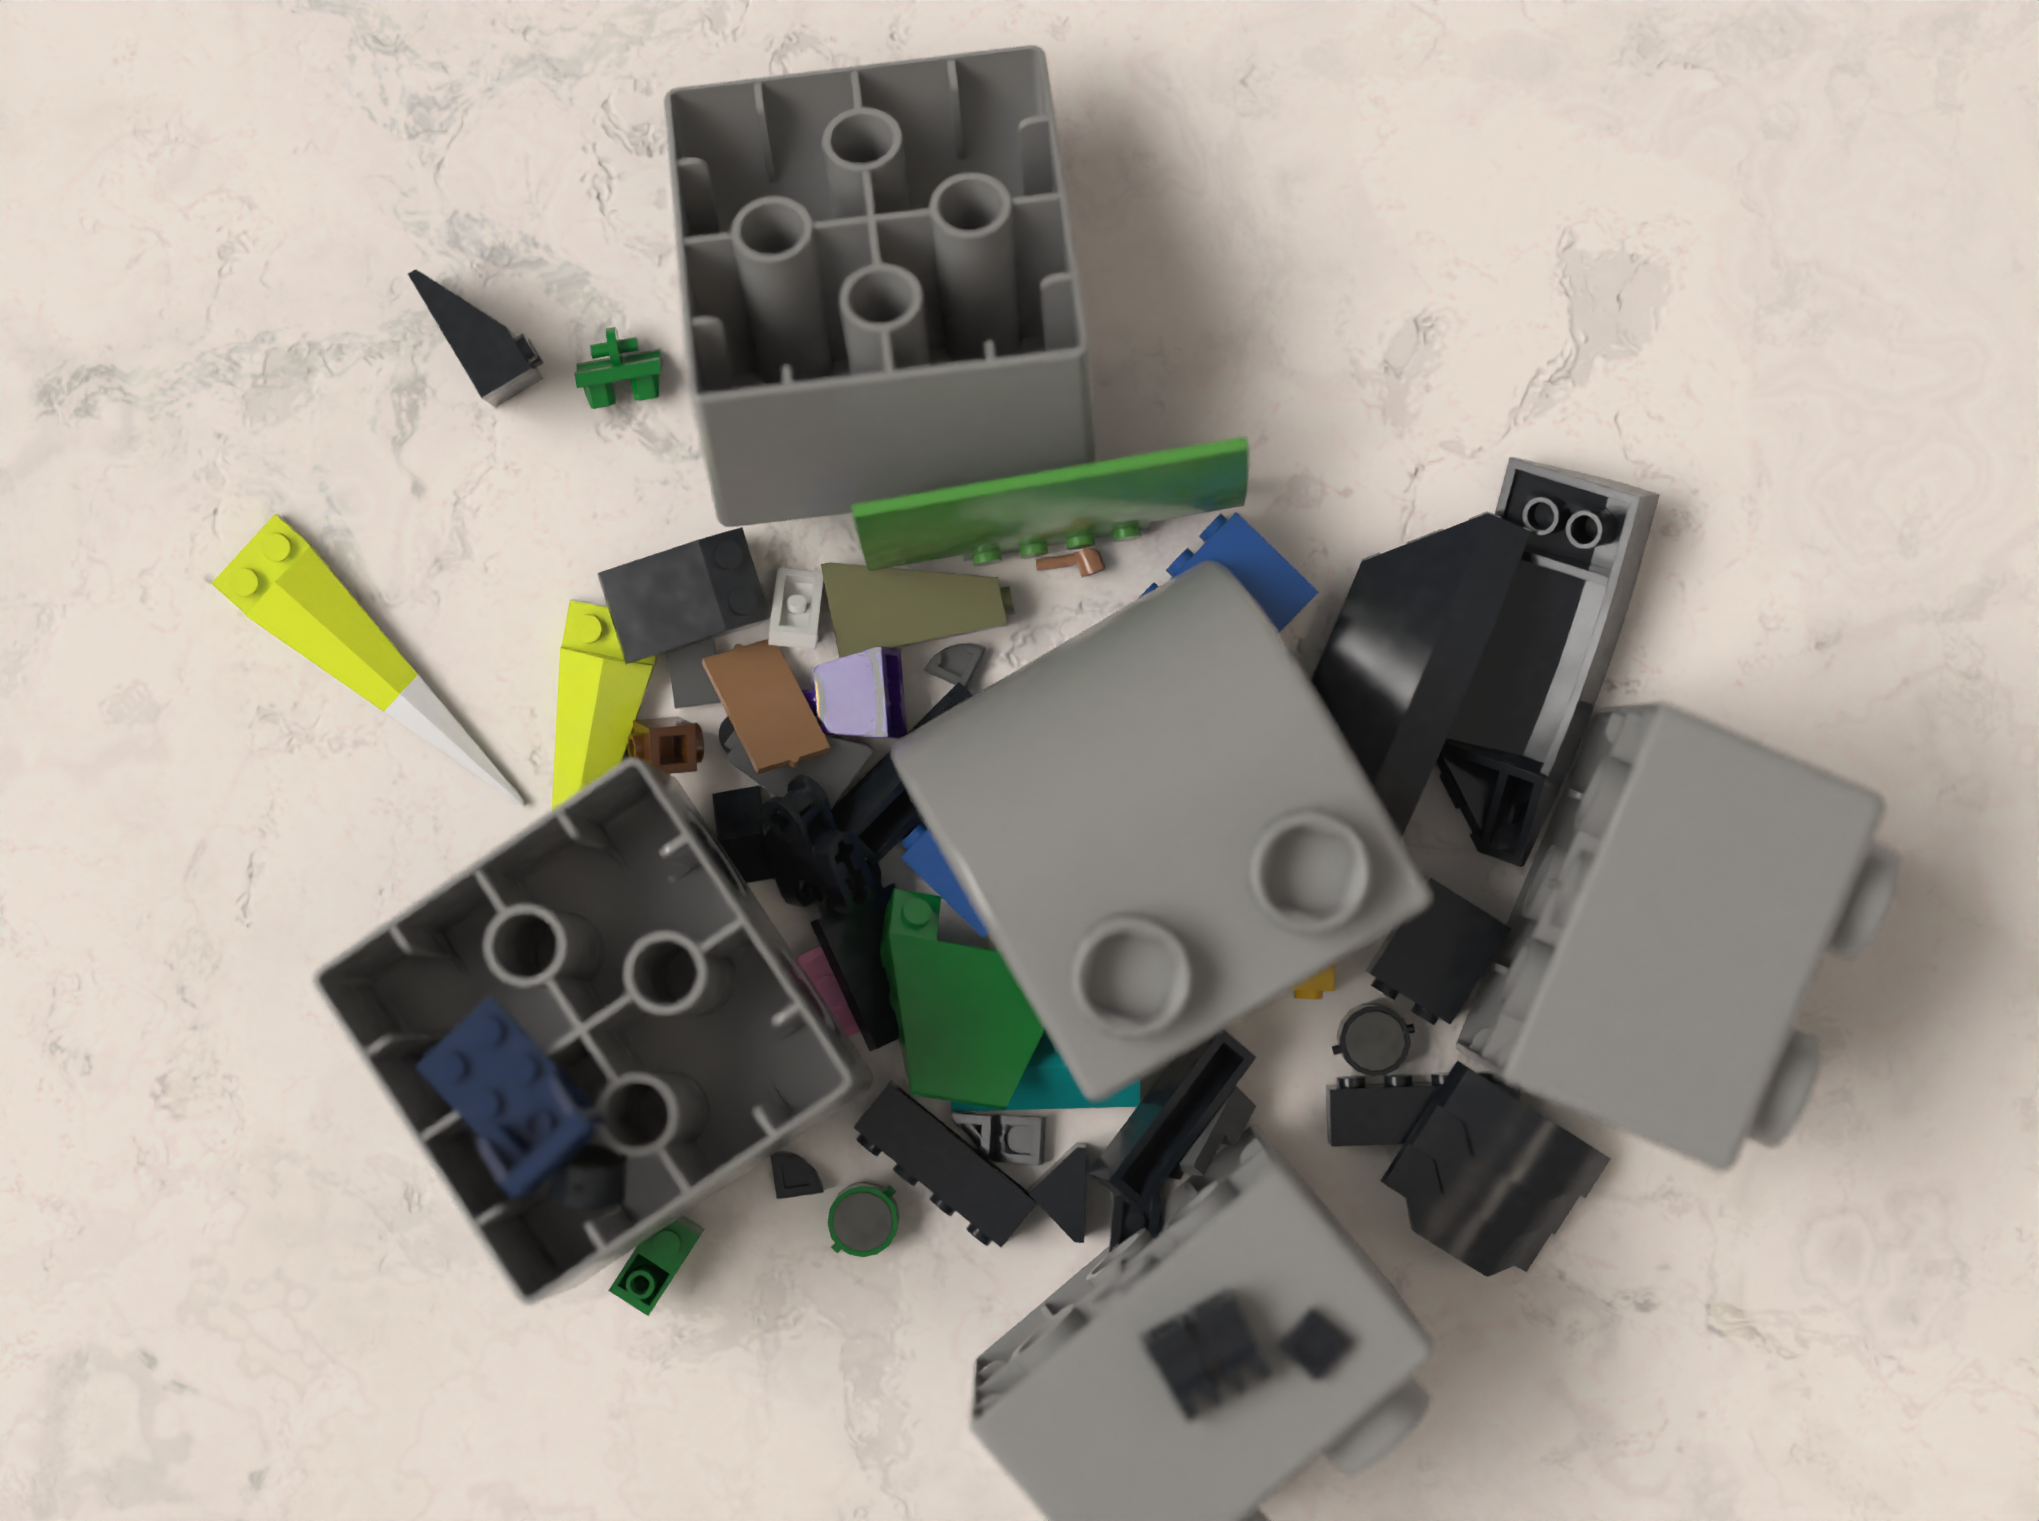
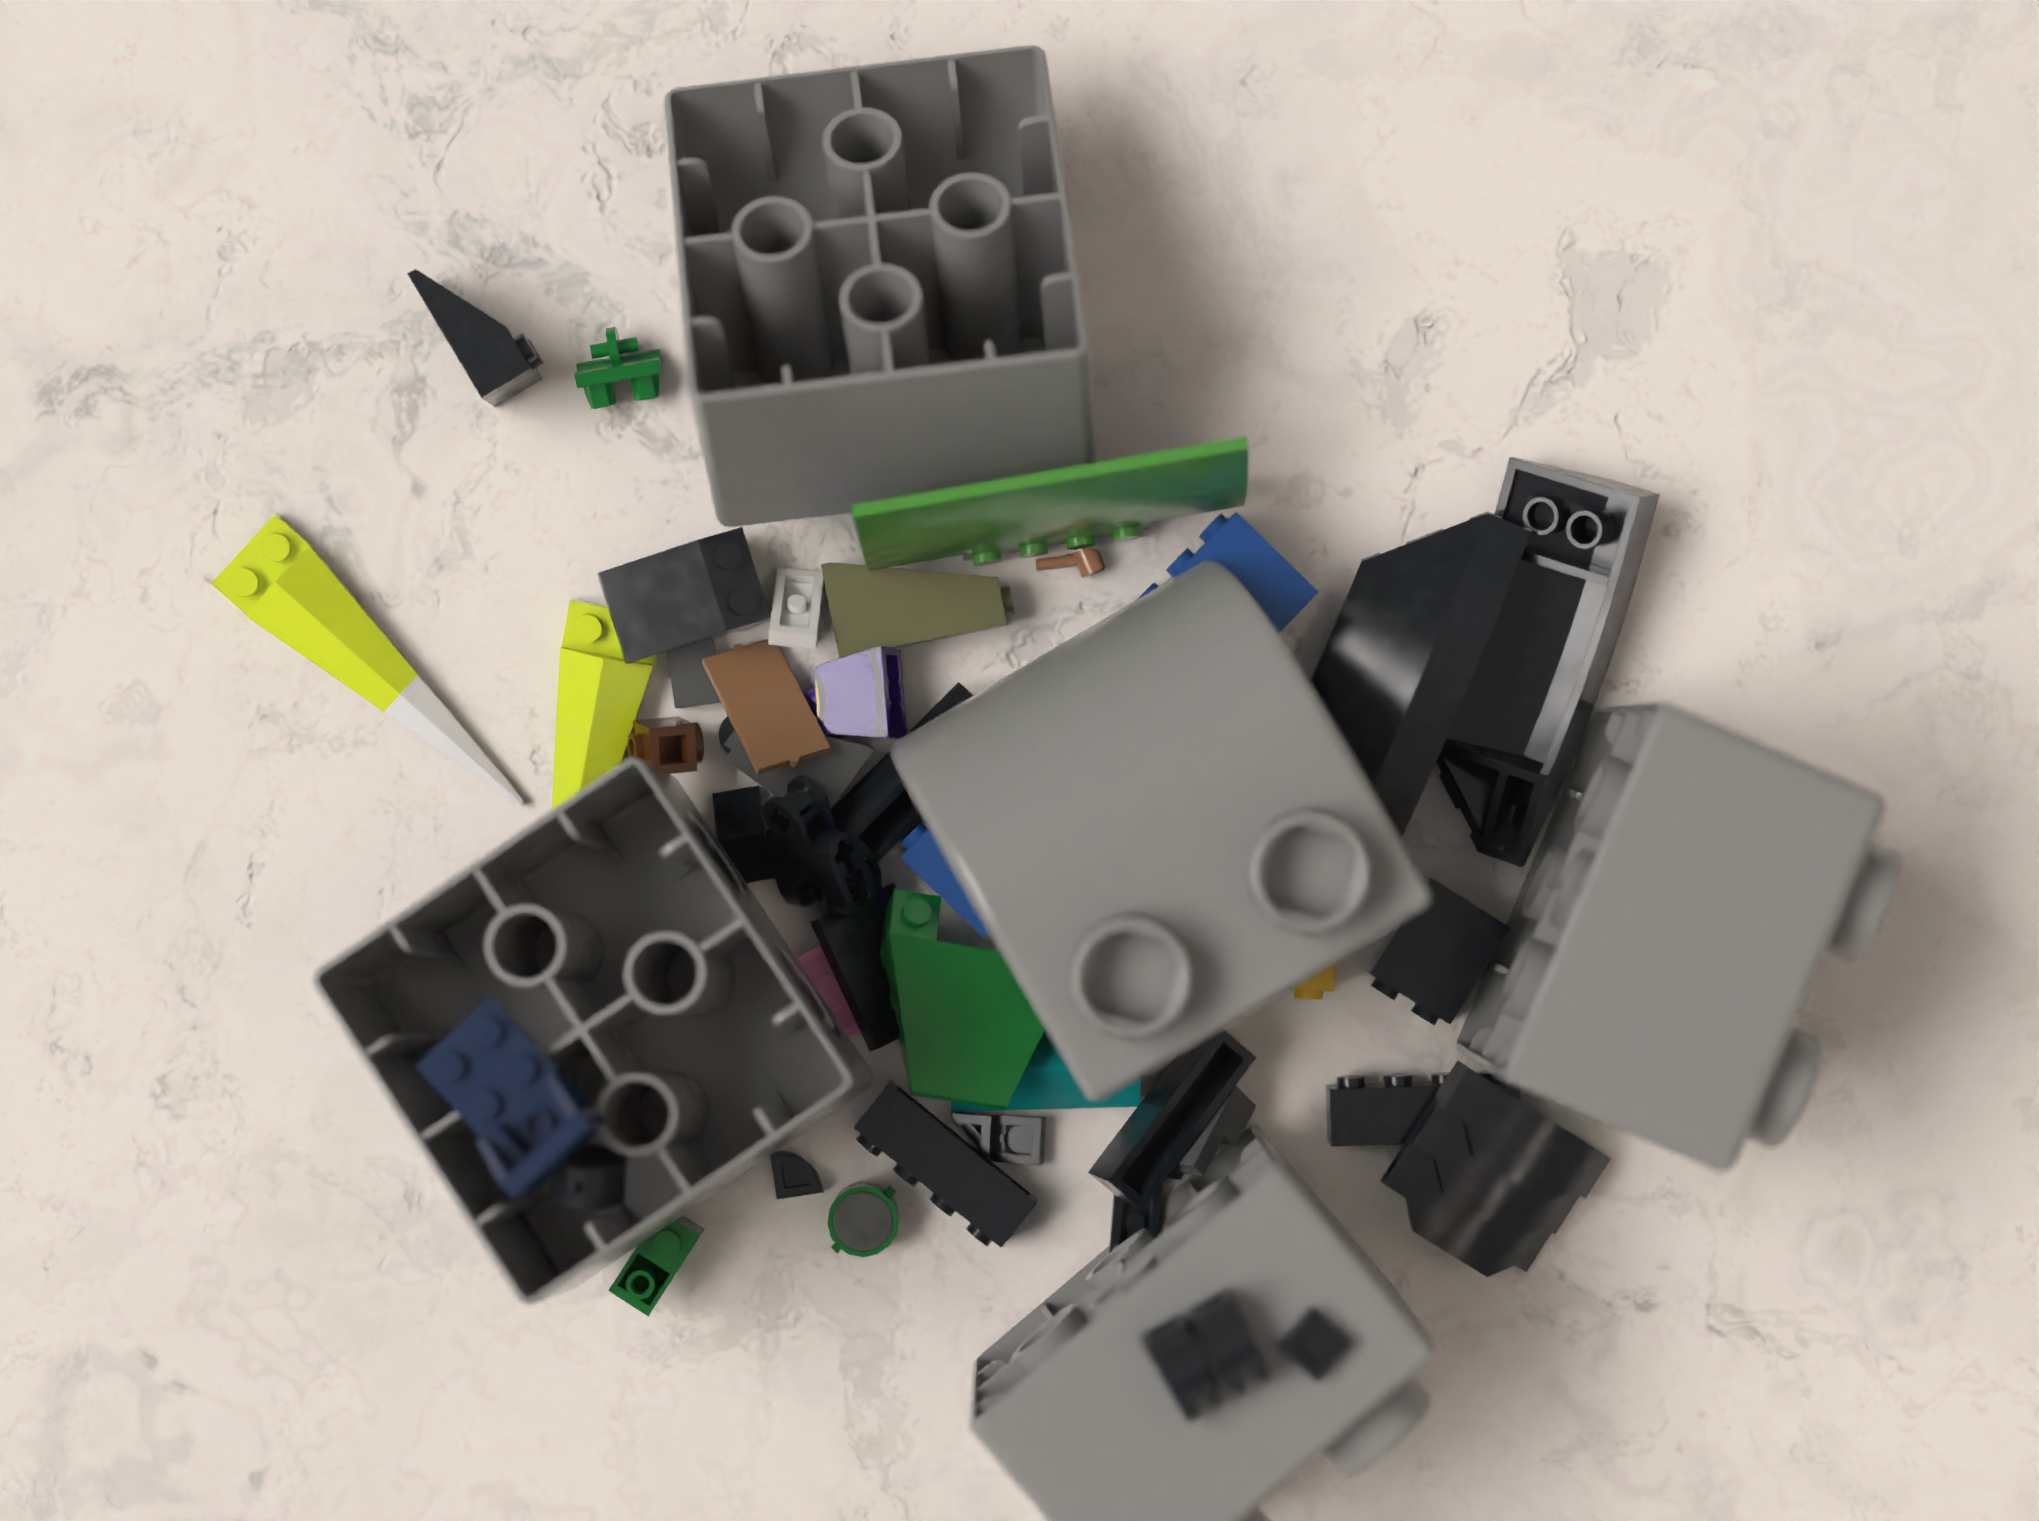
dark grey tile [924,643,987,689] -> none
black slope [1028,1142,1087,1243] -> none
pearl dark grey piece [1331,1003,1416,1076] -> none

